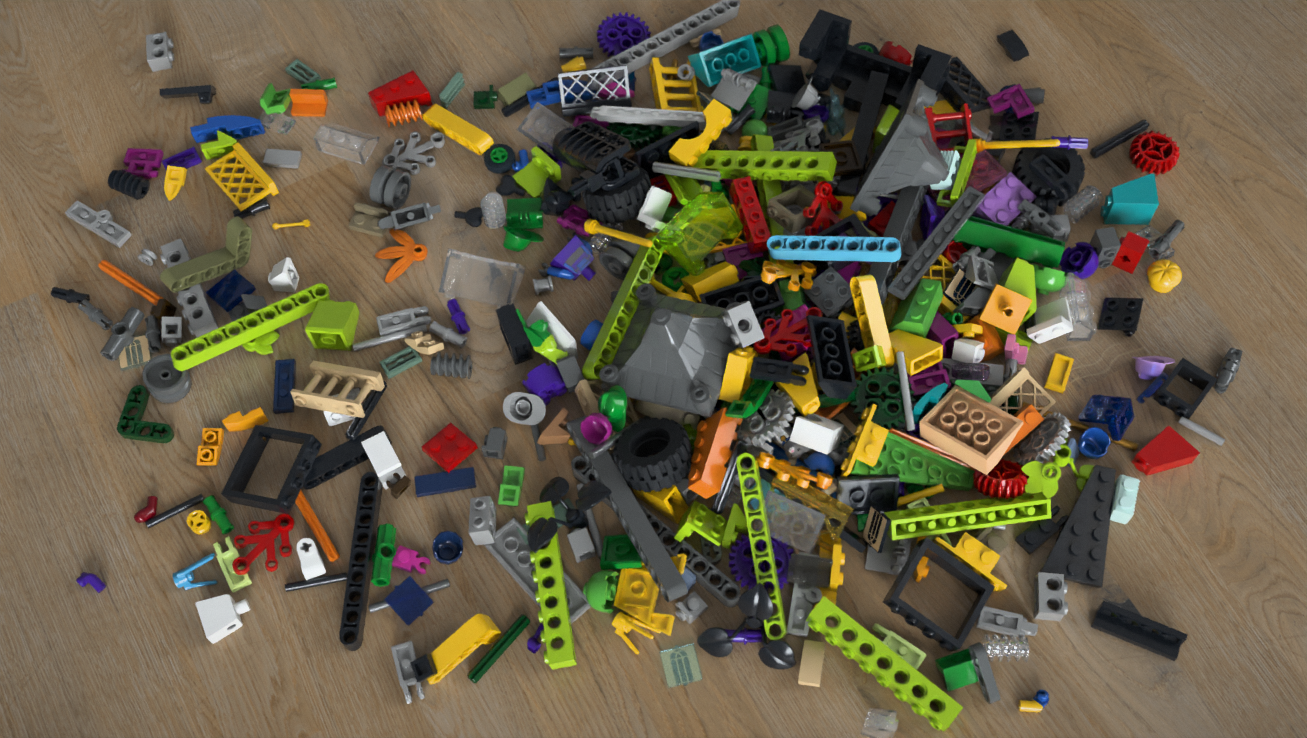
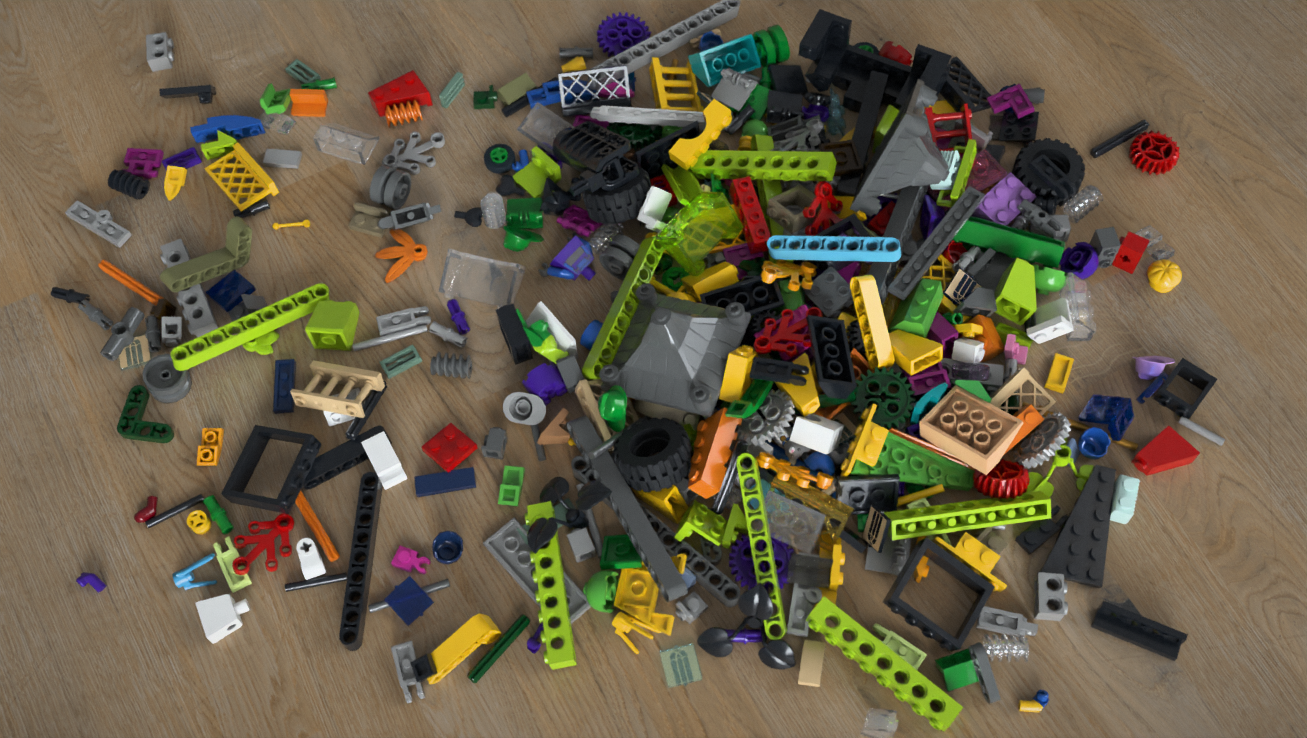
light grey bush [138,249,157,266] -> none
light orange slope [222,407,269,432] -> none
white slope [268,257,300,293] -> none
green piece [371,523,396,587] -> none
dark brown tile [386,473,411,499] -> none
tan slope [405,331,444,355] -> none
yellow beam [422,104,494,155] -> none
light grey brick [469,496,497,546] -> none
light grey bush [533,275,554,295] -> none
magenta hair [580,412,612,445] -> none
yellow piece [584,219,653,247] -> none
light grey axle [652,162,721,182] -> none
light grey bush [678,64,695,81] -> none
light grey brick [723,301,765,348] -> none
light grey piece [791,77,818,110] -> none
lime slope [852,345,887,373] -> none
light grey bar [896,351,915,431] -> none
light grey slope [965,254,998,290] -> none
yellow piece [973,139,1060,153] -> none
light orange tile [979,283,1032,335] -> none
black slope [997,30,1029,62] -> none
lime plate [1021,461,1061,499] -> none
dark purple axle [1050,135,1089,150] -> none
black hinge [1098,298,1144,337] -> none
teal slope [1100,174,1159,225] -> none
dark grey pin [1149,220,1185,258] -> none
dark grey hinge [1215,347,1242,394] -> none

